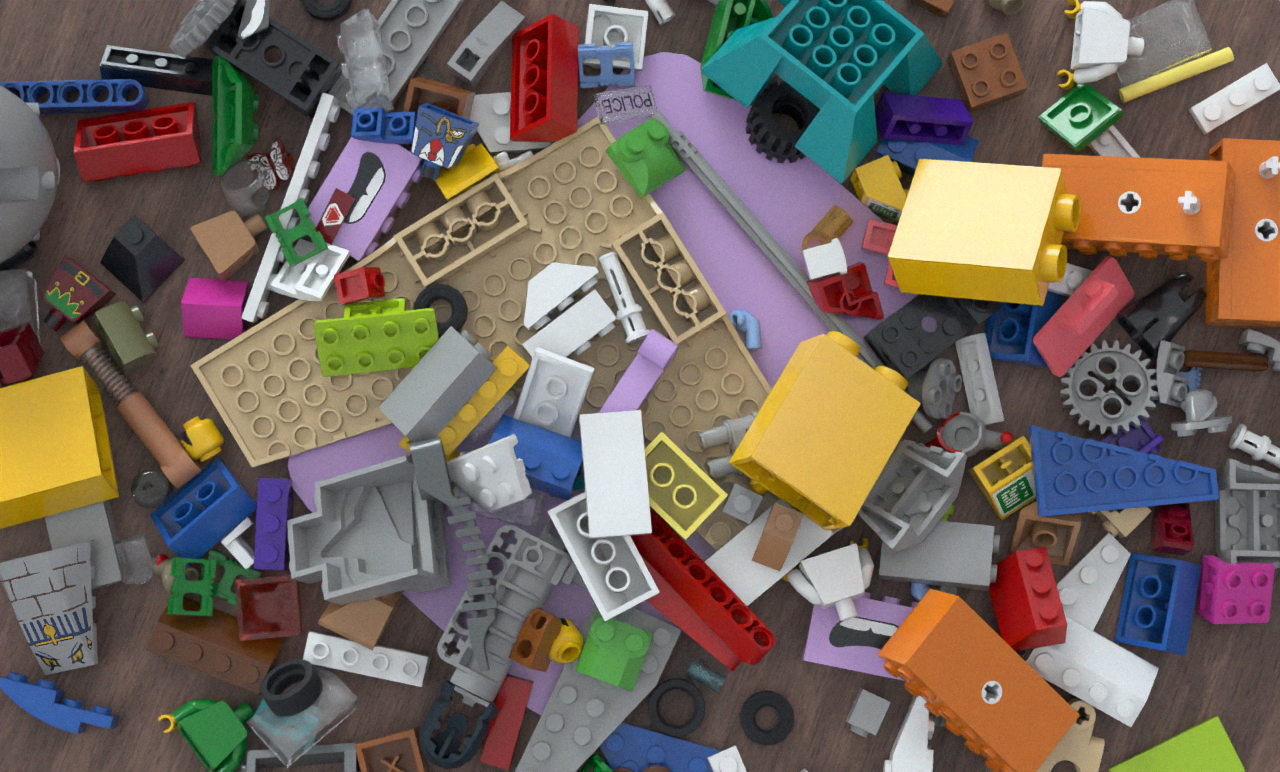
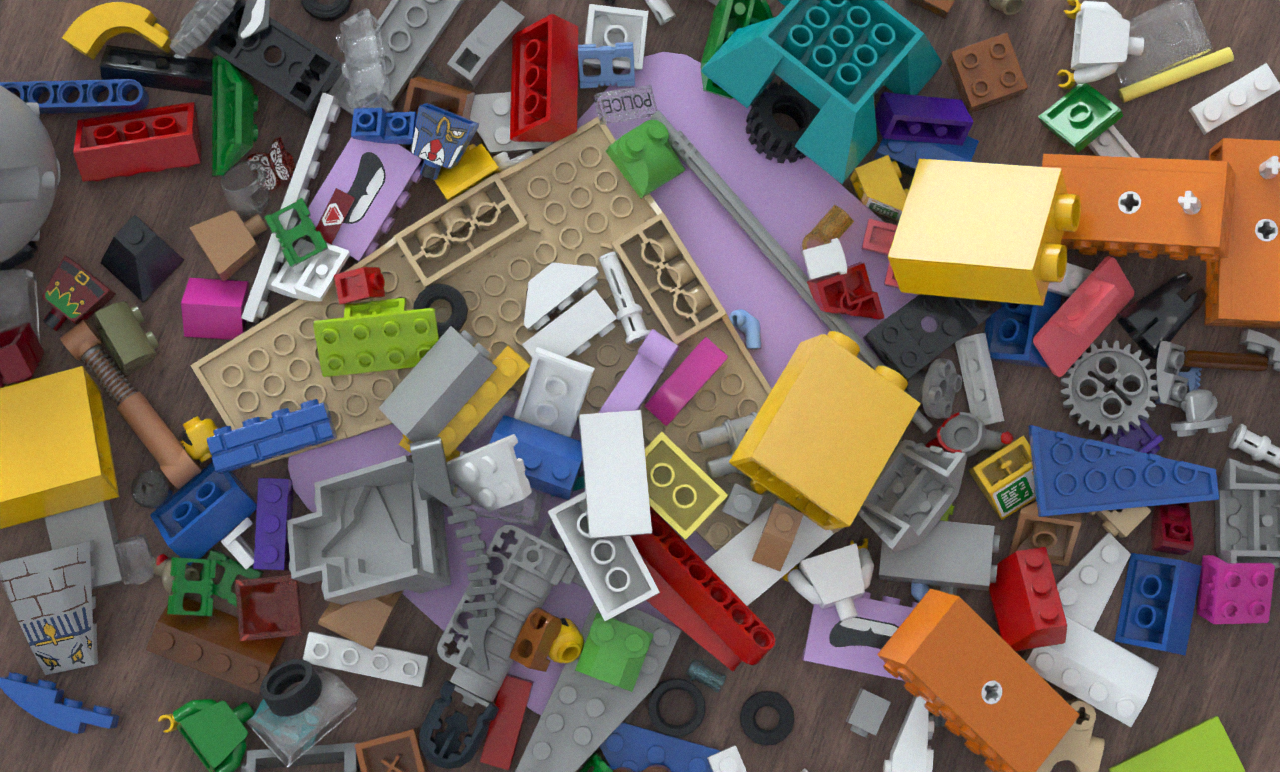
none -> yellow arch [62,2,172,60]
none -> blue brick [207,399,337,474]
none -> dark pink slope [644,337,728,427]

